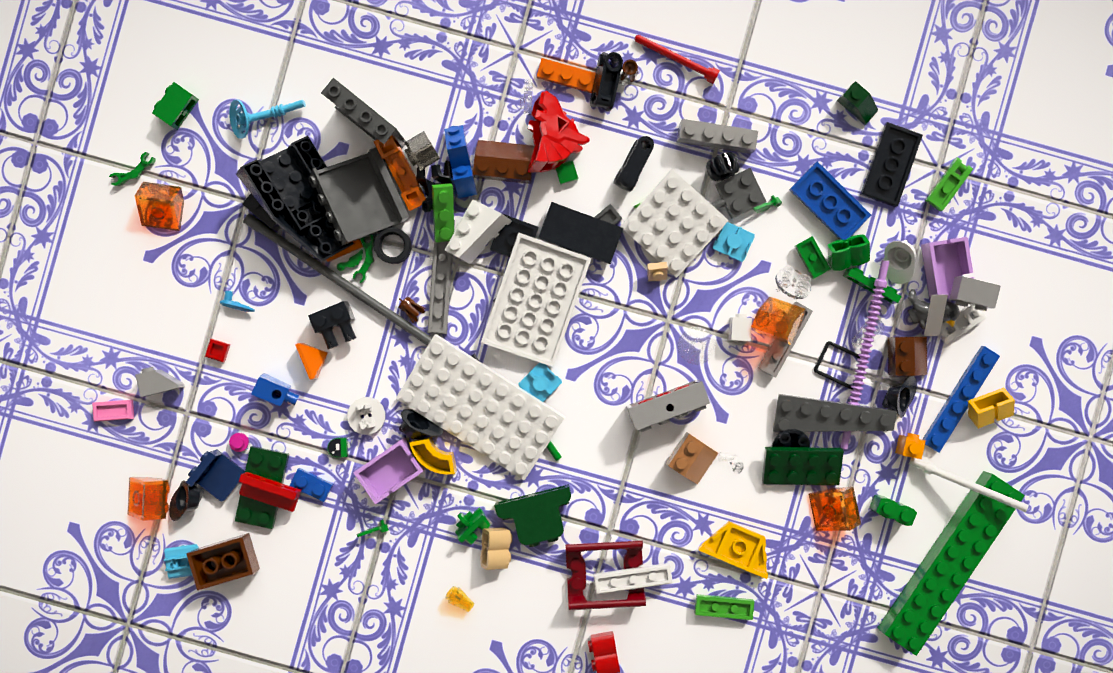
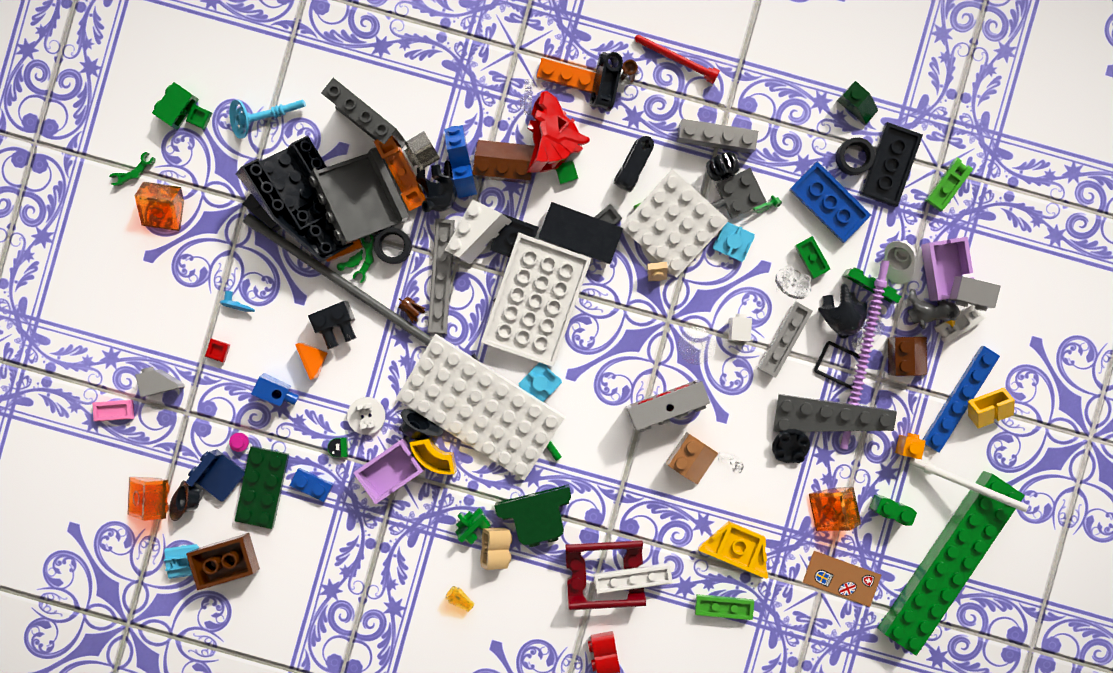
red panel [239,472,301,512] -> none
green piece [356,520,389,537] -> none
bright green plate [432,183,454,242] -> none
clear orange slope [751,297,806,345] -> none
dark green plate [762,447,844,485] -> none
green brick [827,234,870,271] -> none
black piece [882,376,917,418] -> none
white sticker [924,294,948,336] -> none
none -> green tile [186,104,213,130]
none -> medium nougat sticker [802,551,882,607]
none -> black piece [818,283,867,339]
none -> black tyre [835,137,875,176]

